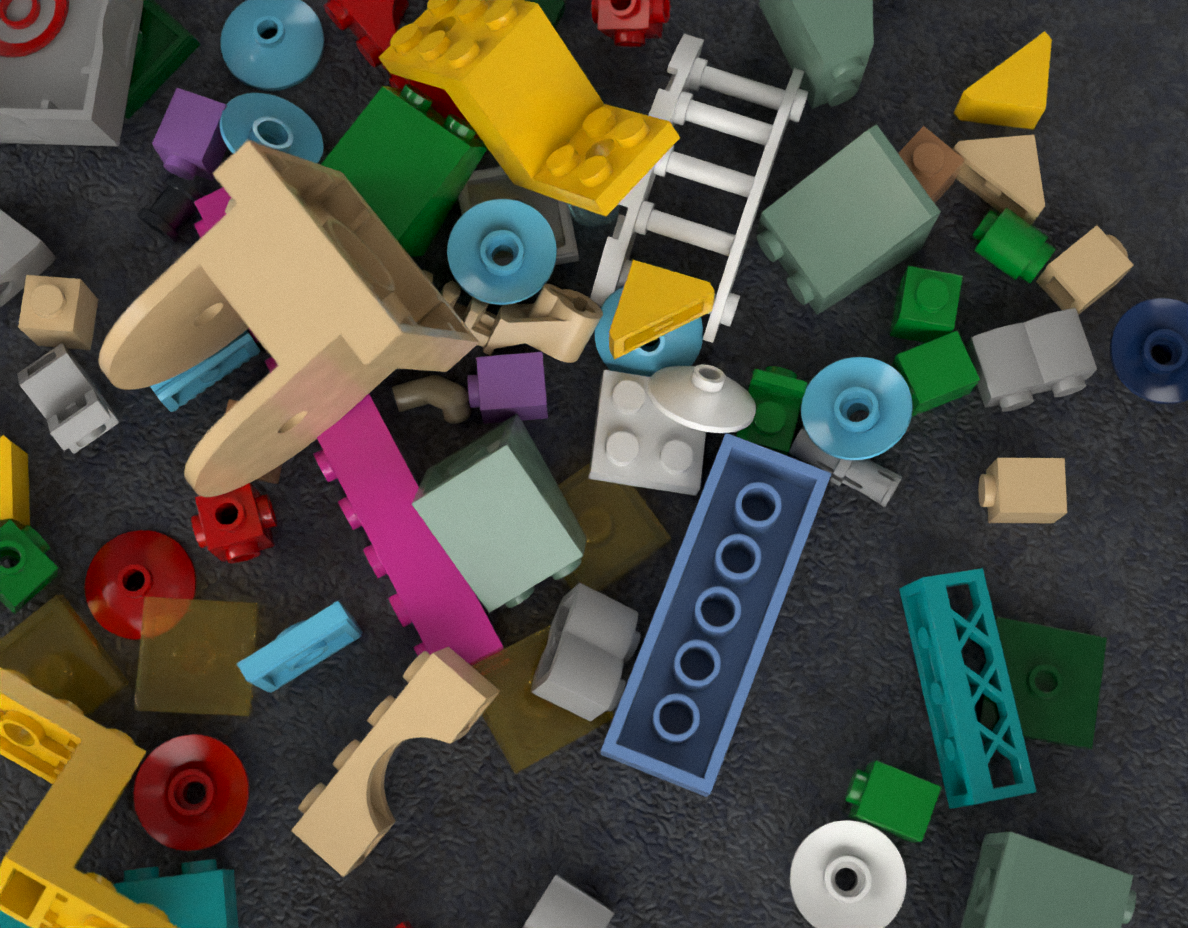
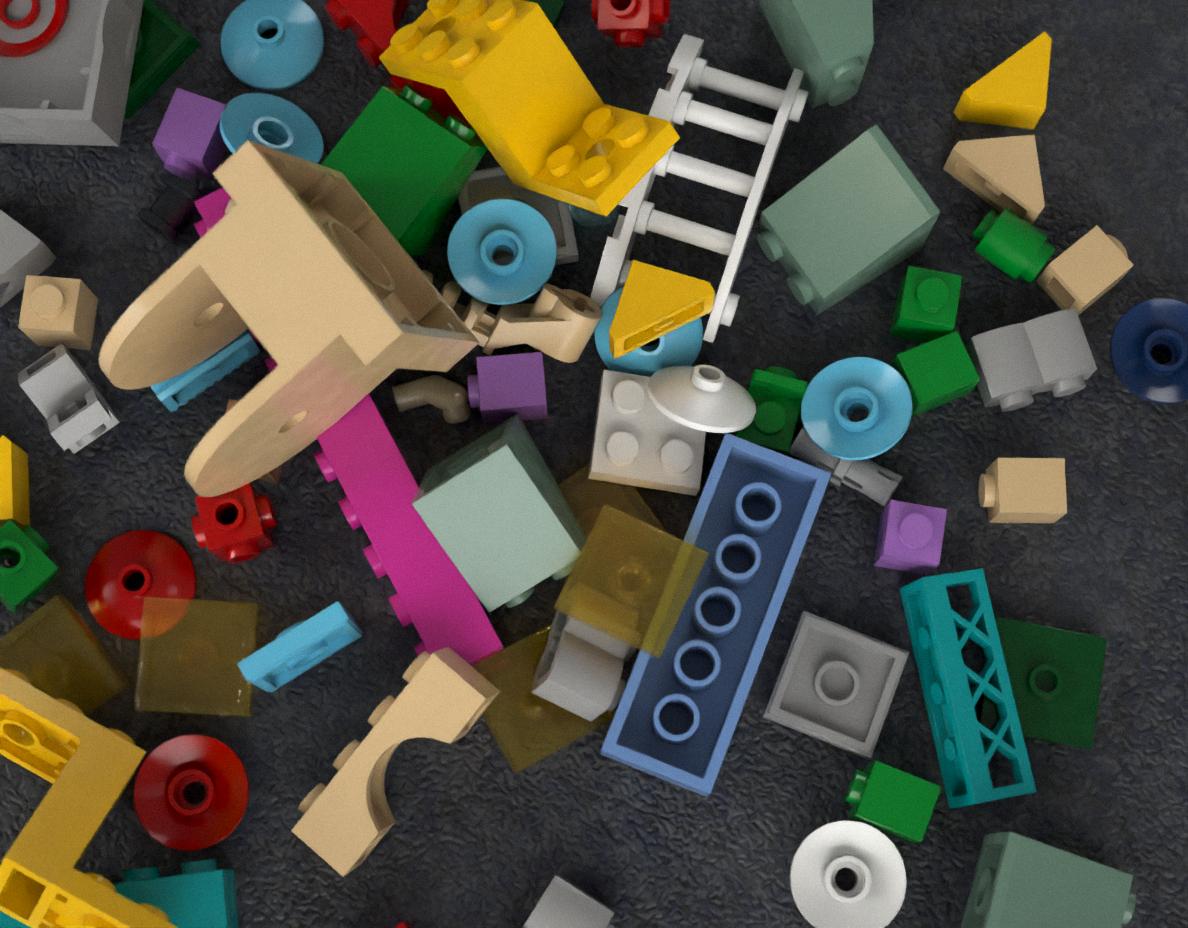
medium nougat brick [898,126,965,203] -> none
none -> clear yellow plate [554,504,709,659]
none -> light grey plate [763,611,909,759]
none -> medium lavender brick [873,500,947,575]

